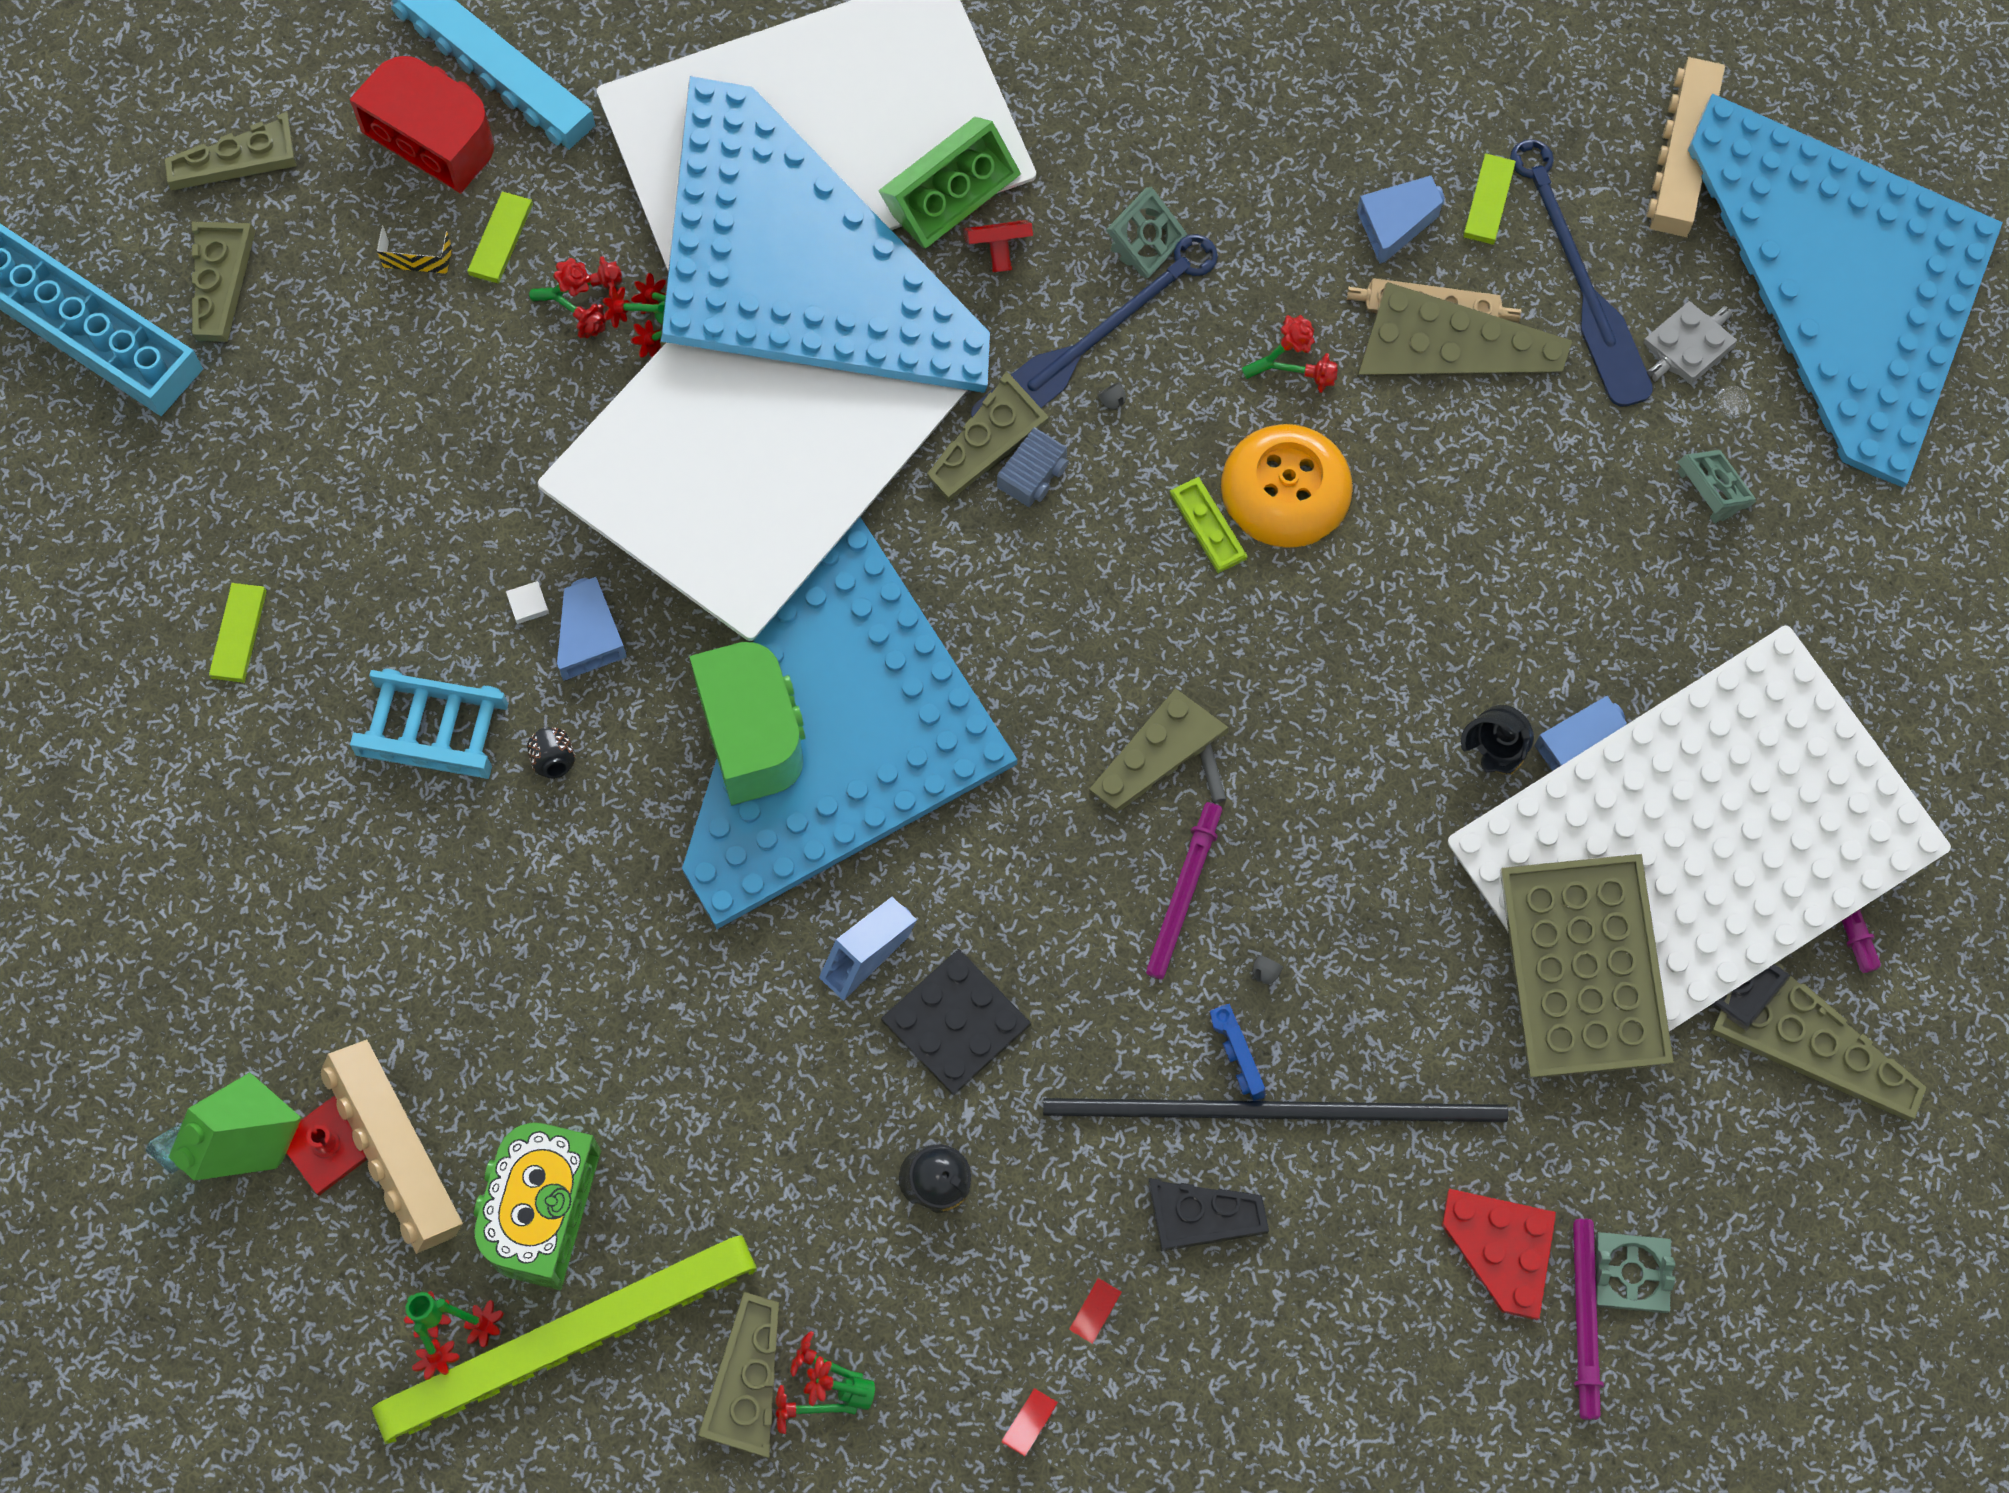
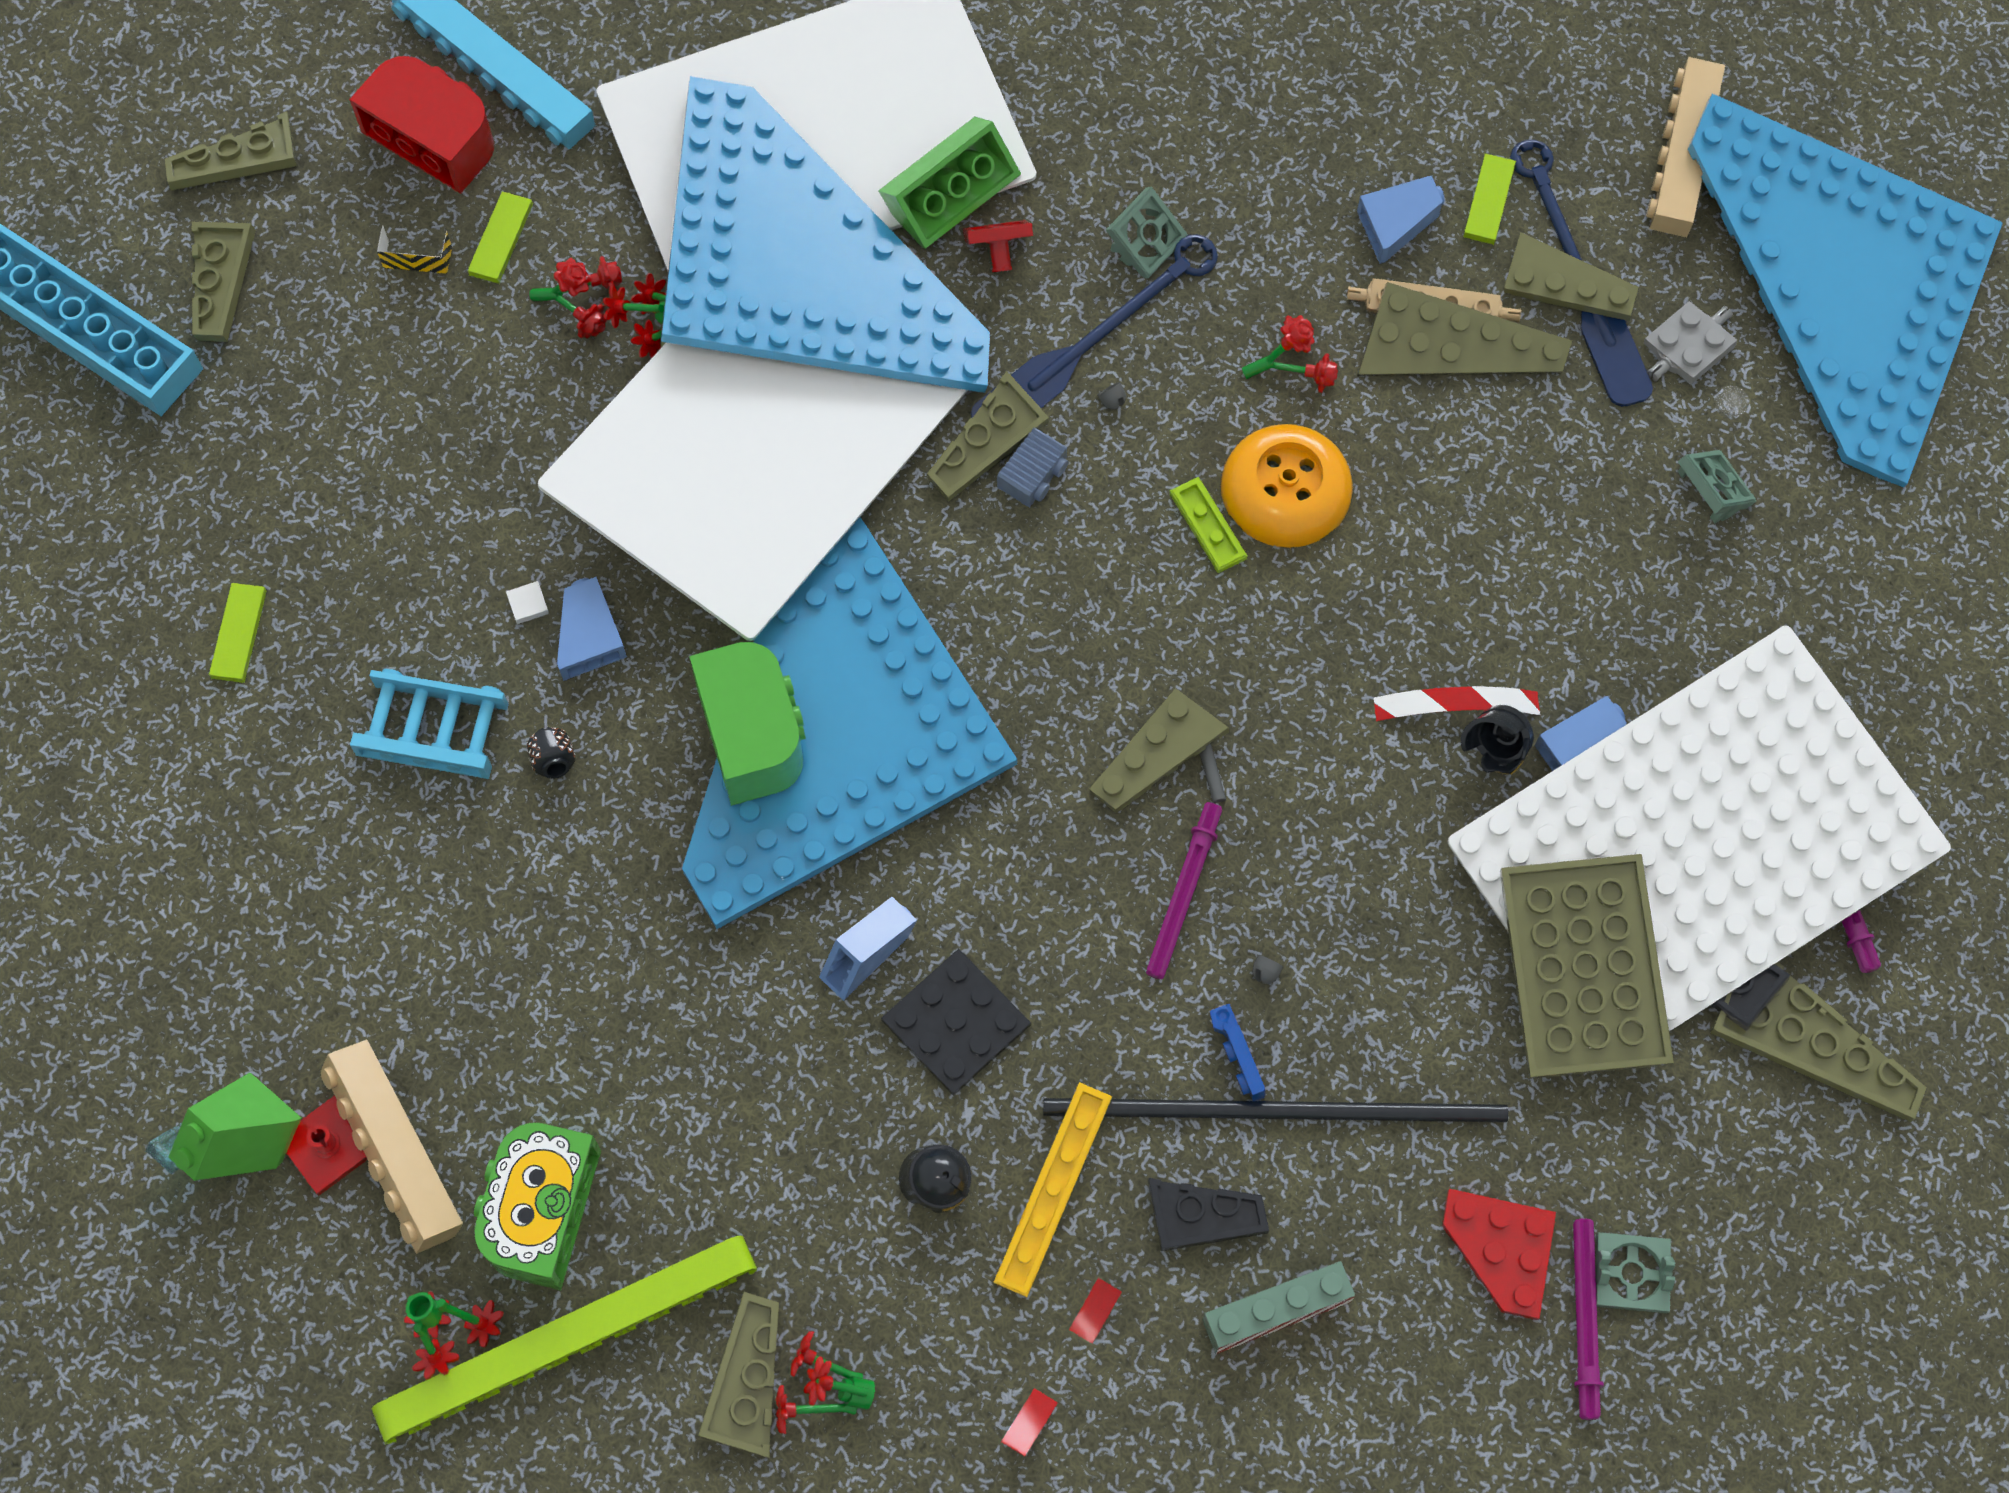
none -> yellow tile [994,1082,1112,1297]
none -> sand green brick [1202,1261,1356,1354]
none -> sticker [1374,686,1540,721]
none -> olive wing [1504,232,1639,321]

